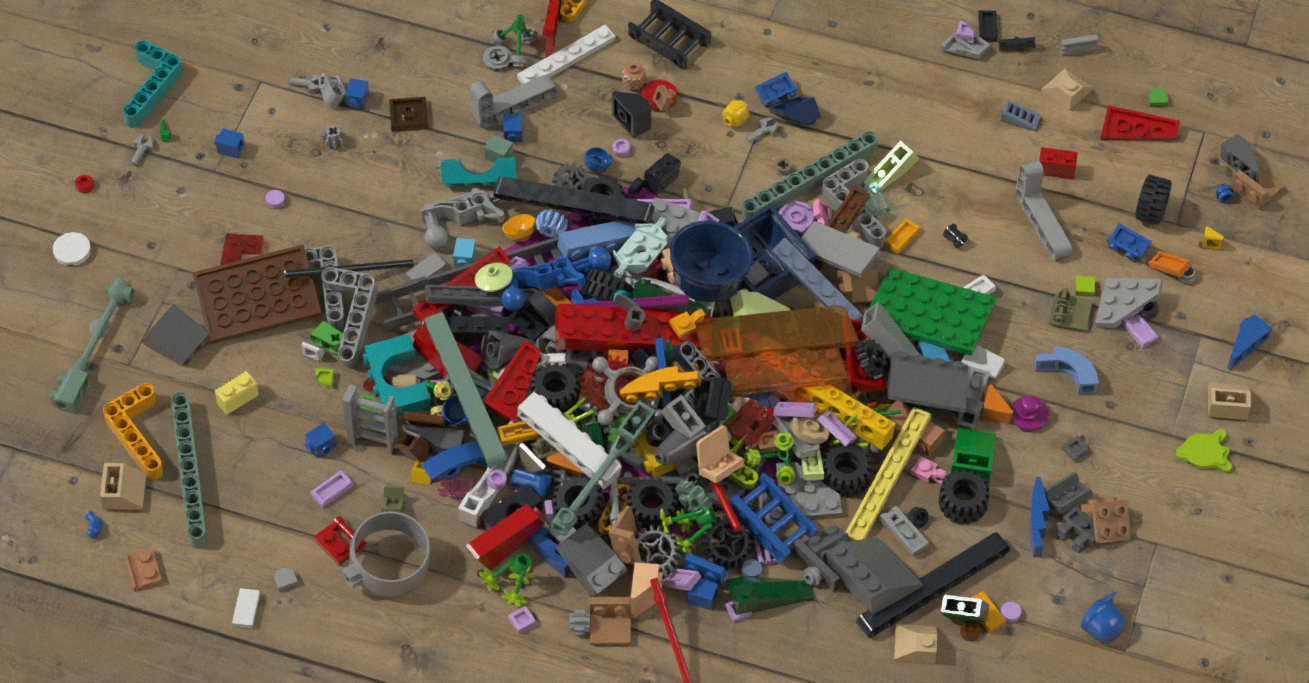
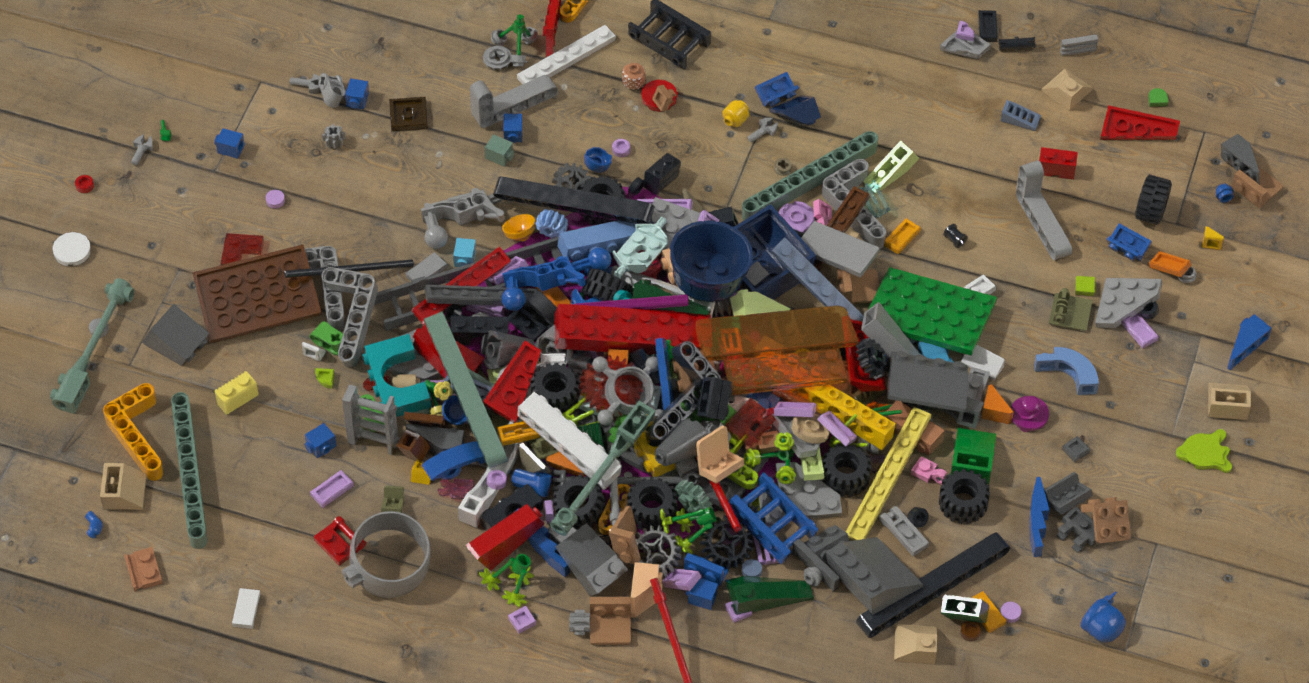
teal beam [123,40,183,128] -> none
light grey tile [274,568,298,591] -> none
teal arch [441,157,516,187] -> none
yellowish green dish [475,263,513,292] -> none
black slope [612,91,652,139] -> none
dark grey panel [614,294,645,332] -> none
light orange slope [620,366,701,403] -> none
light grey slope [661,395,705,438] -> none
light orange plate [669,309,706,338] -> none

